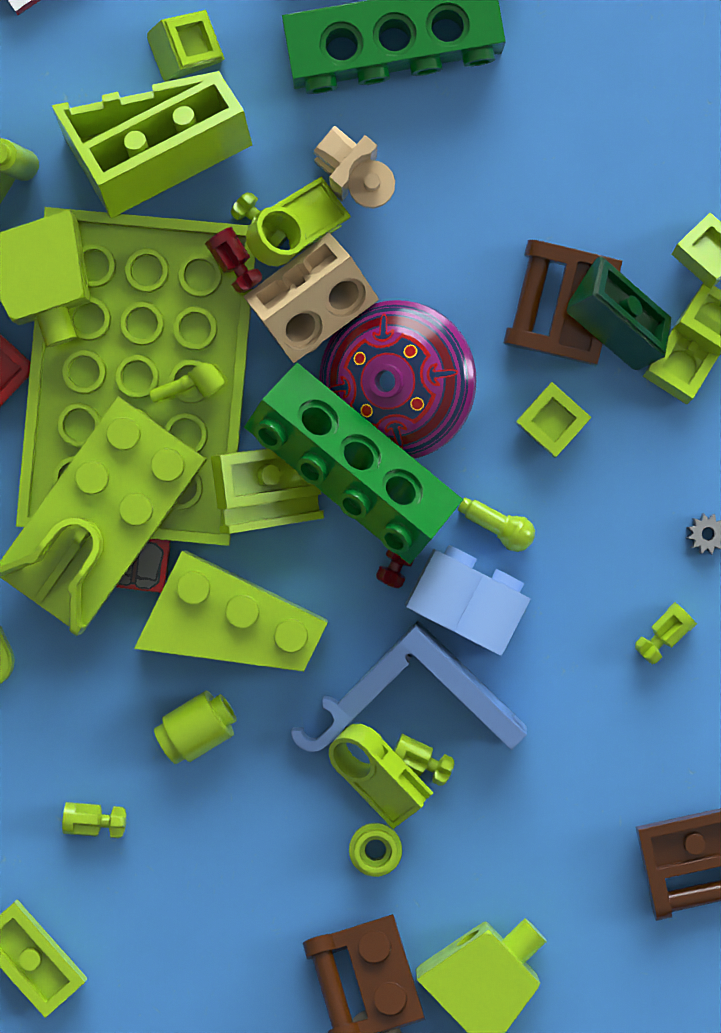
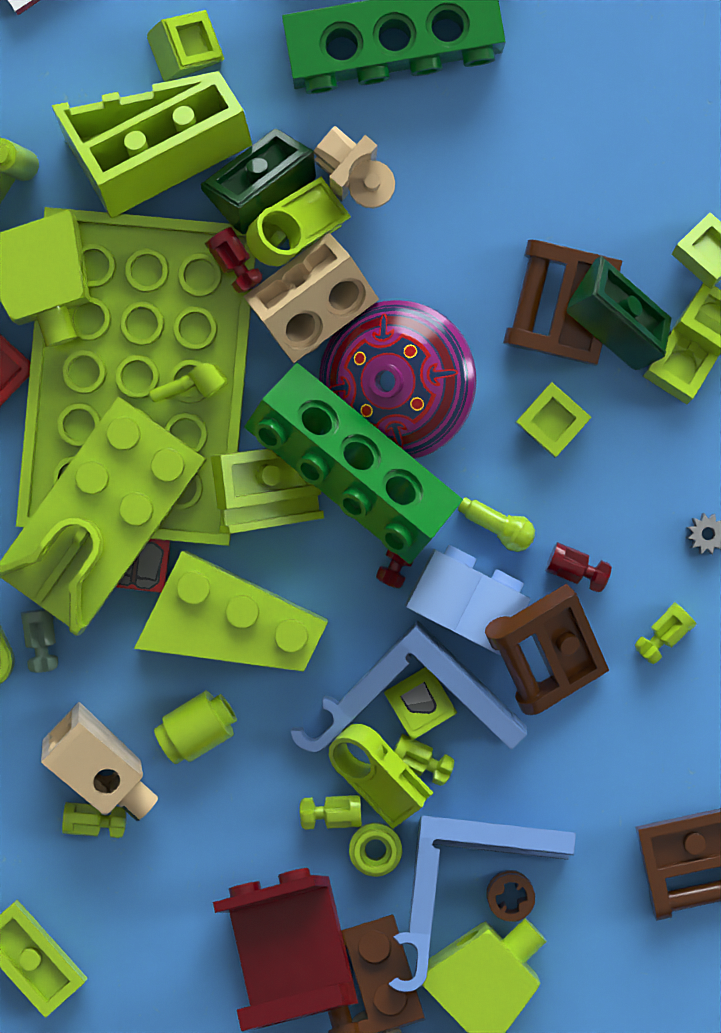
none -> sand green piece [21,609,58,673]
none -> tan torso [41,702,158,821]
none -> dark green slope [200,128,316,235]
none -> dark red panel [213,868,358,1031]
none -> lime piece [300,795,362,830]
none -> lime slope [384,667,458,740]
none -> medium blue hinge [388,816,576,993]
none -> reddish brown plate [485,583,609,715]
none -> reddish brown bush [486,870,535,922]
none -> dark red piece [545,542,612,592]

